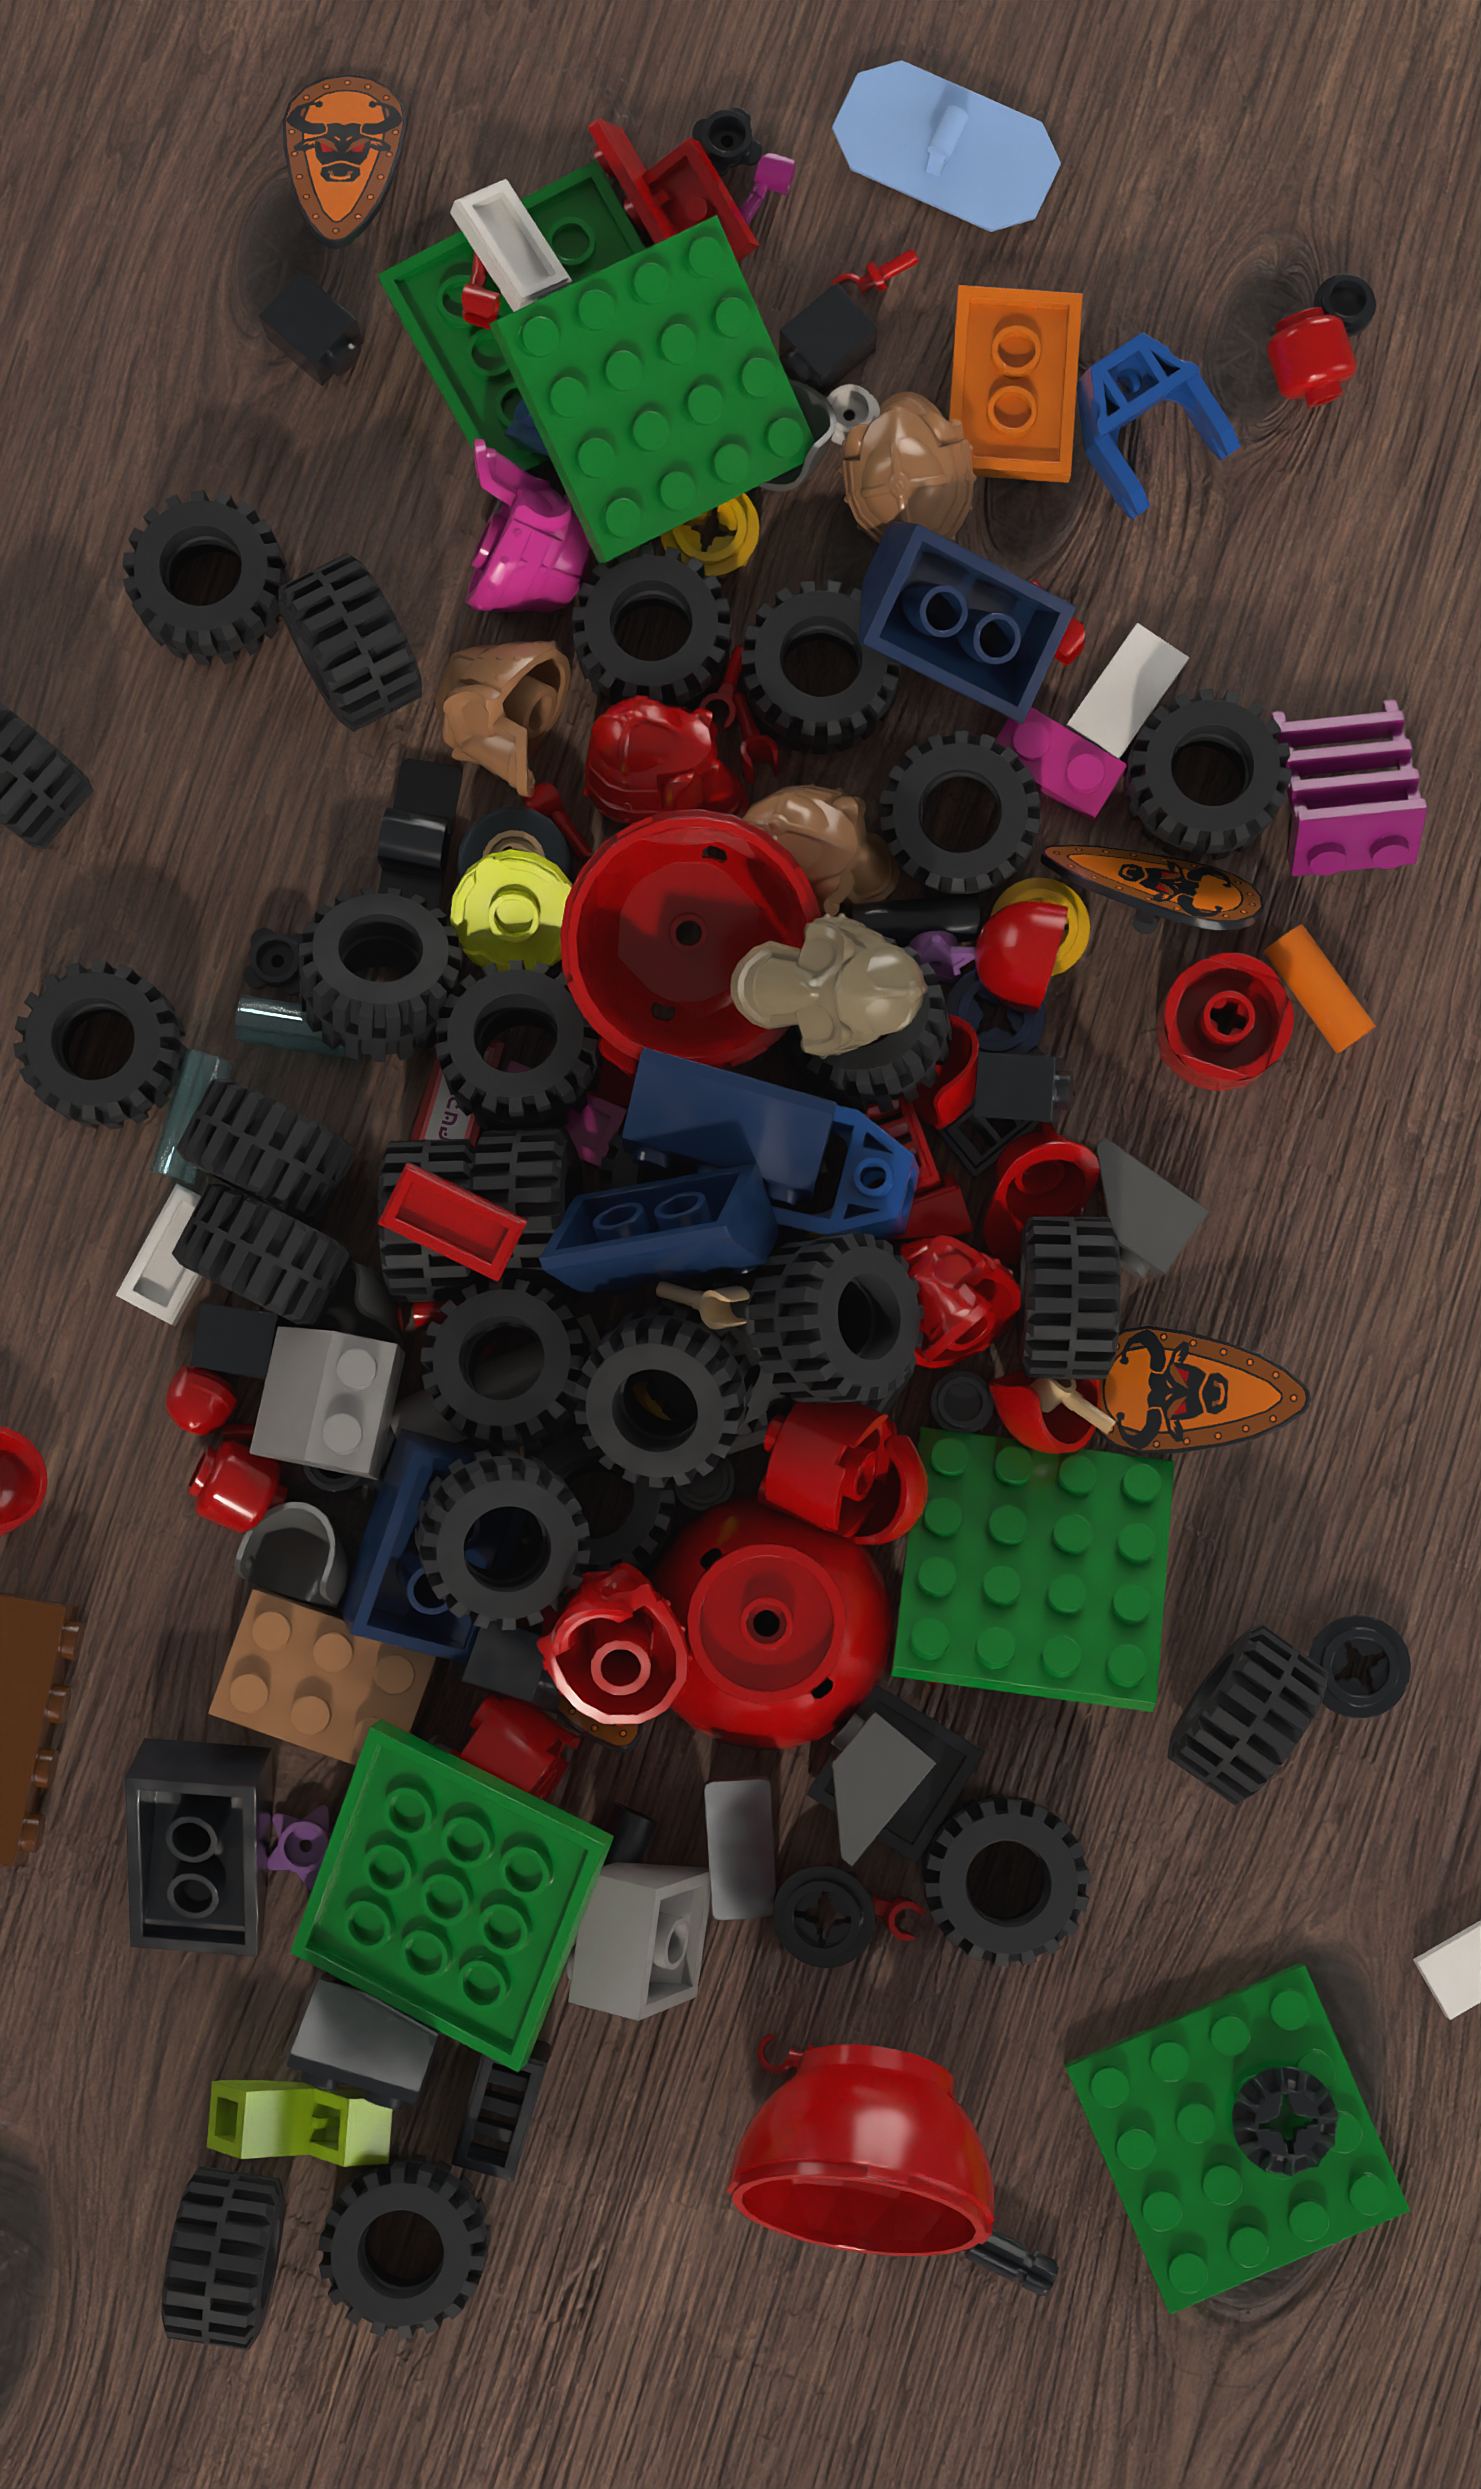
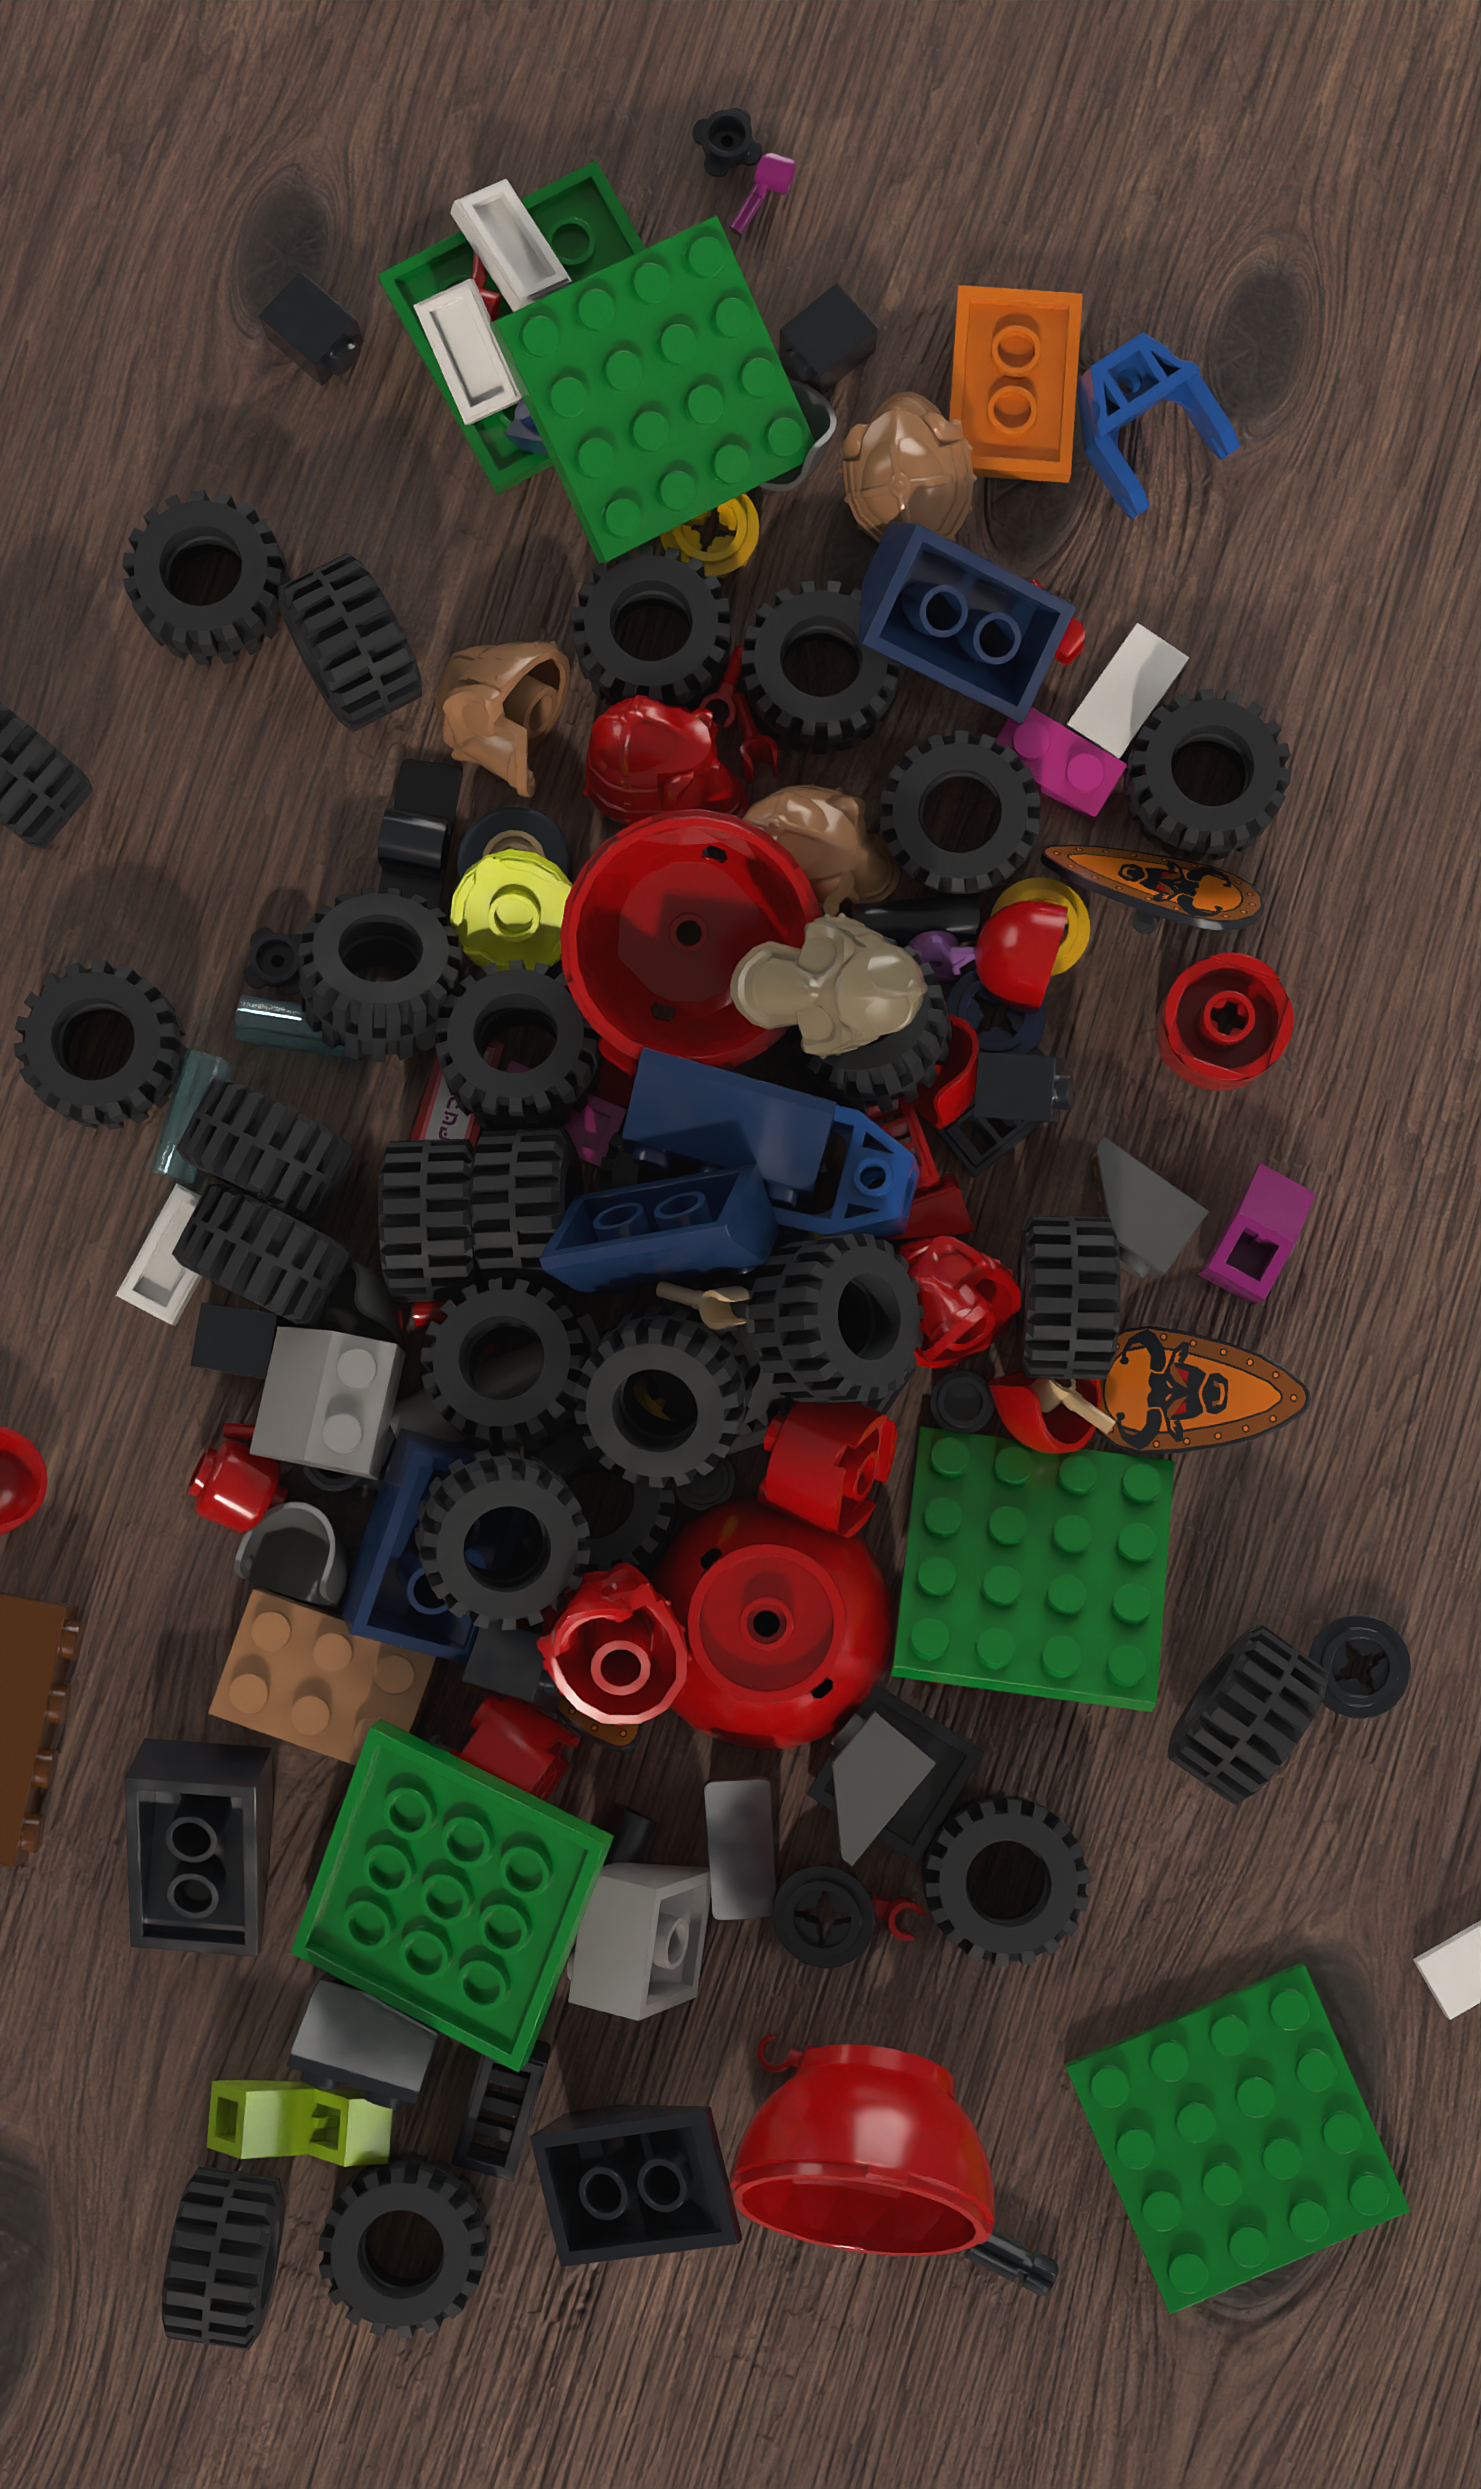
red piece [165,1365,239,1435] -> none
medium lavender plate [268,1805,331,1890] -> none
shield [283,74,407,249] -> none
red tile [378,1162,528,1282] -> none
dark pink head [465,439,591,613] -> none
red hand [522,782,593,861] -> none
red bracket [588,118,760,263] -> none
white plate [825,384,880,445] -> none
red hand [829,248,920,294] -> none
light blue shield [832,60,1061,232] -> none
red helmet [845,1435,928,1545] -> none
red piece [983,1122,1100,1266] -> none
black gear [1232,2066,1339,2177] -> none
orange piece [1263,924,1376,1054] -> none
red head [1266,307,1357,408] -> none
magenta plate [1271,700,1427,876] -> none
black plate [1312,274,1376,337] -> none
none -> white tile [413,279,523,425]
none -> black slope [530,2104,743,2267]
none -> magenta slope [1198,1163,1316,1305]

